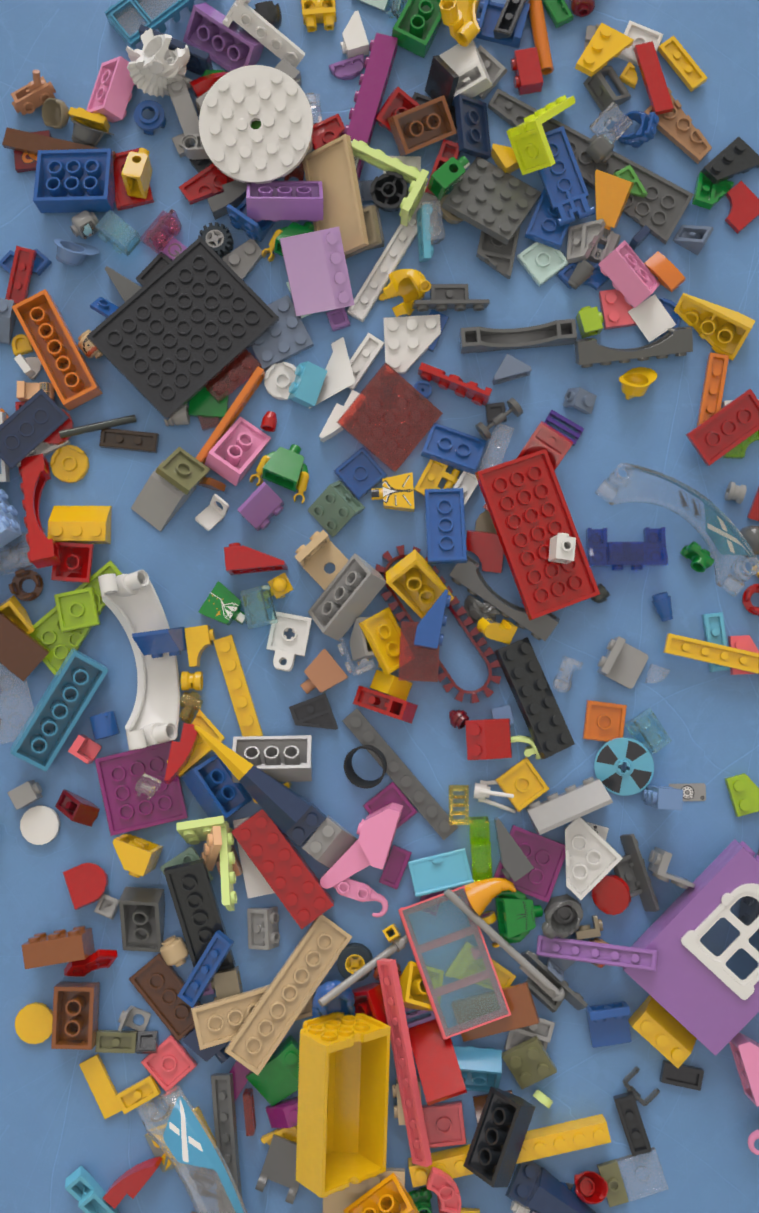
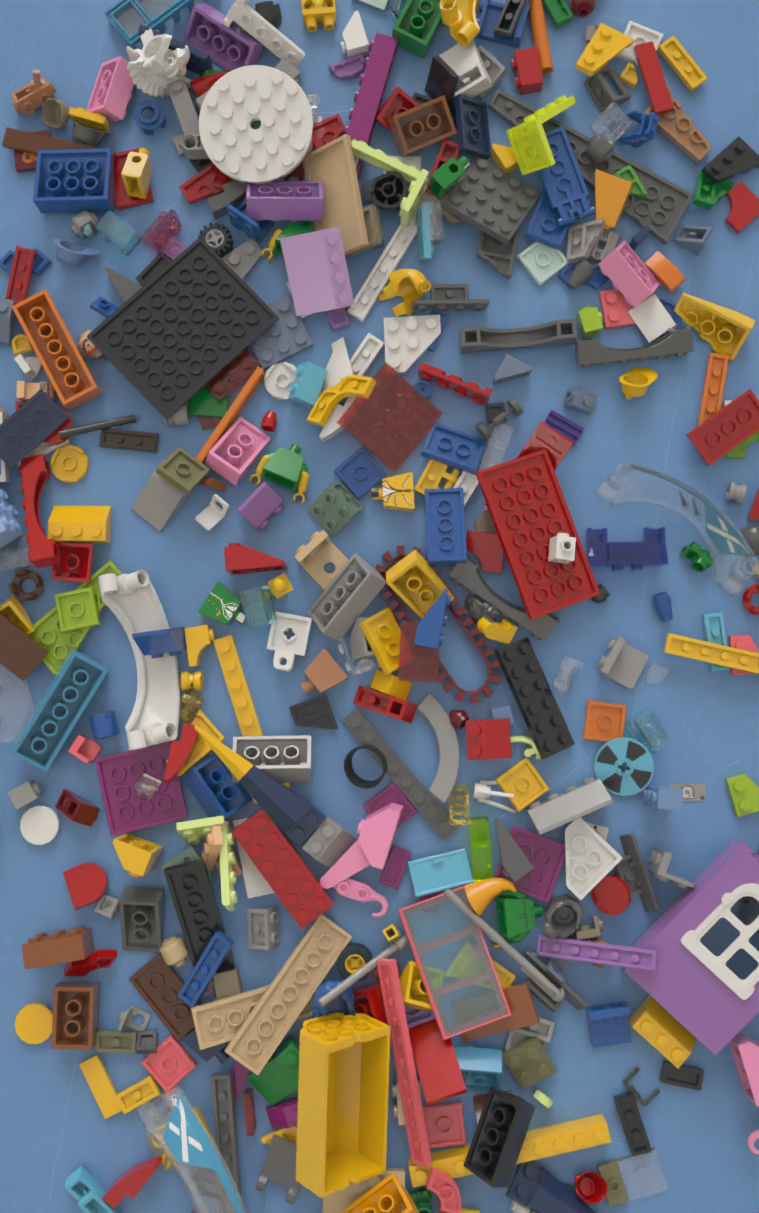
yellow tile [480,911,497,925] -> none
none -> yellow plate [307,375,376,427]
none -> light grey tile [416,694,459,804]

